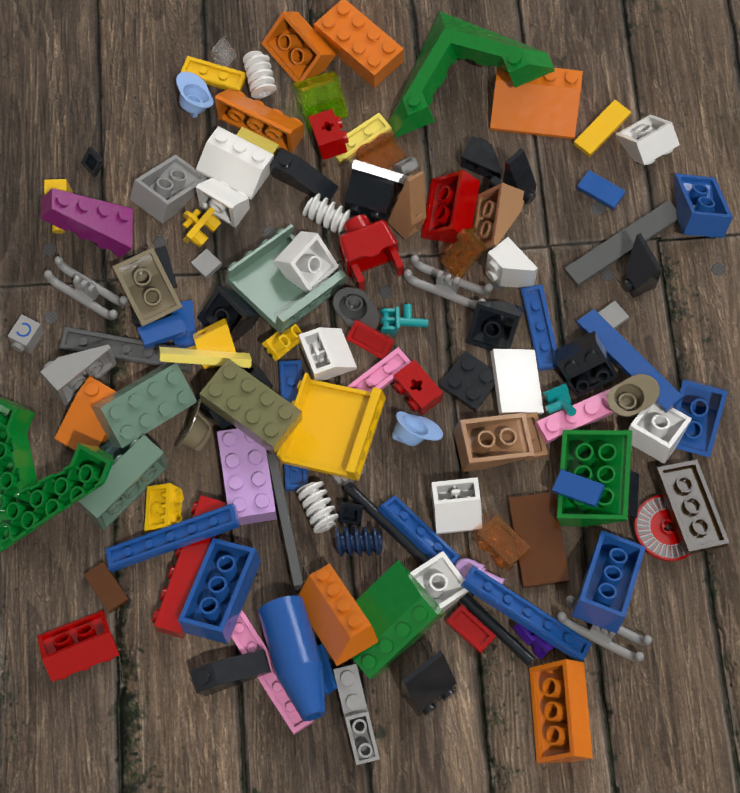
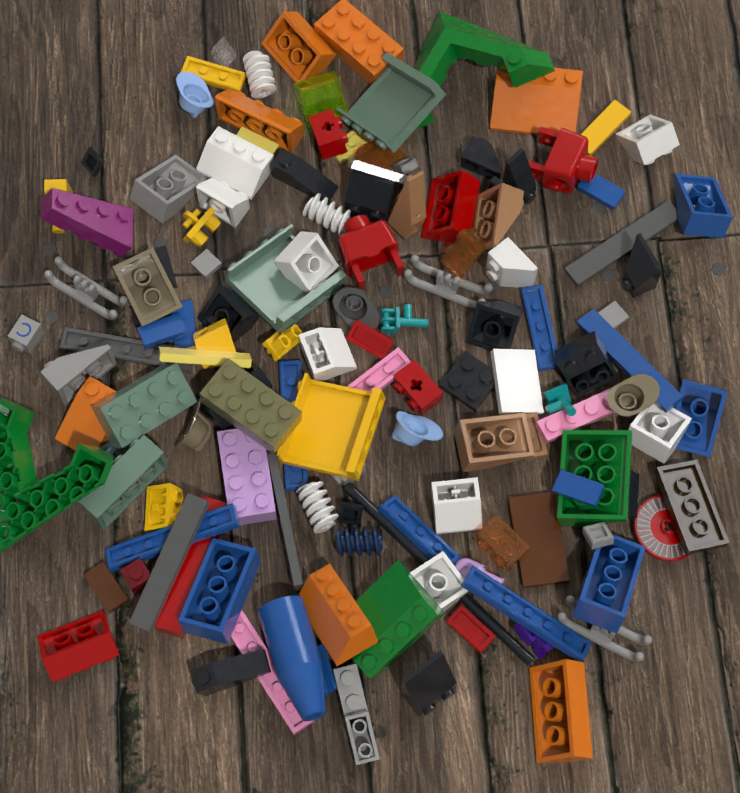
none -> dark red brick [120,558,151,596]
none -> dark grey tile [129,493,210,633]
none -> sand green panel [336,52,446,153]
none -> red piece [528,127,599,194]
none -> light grey tile [582,521,614,549]

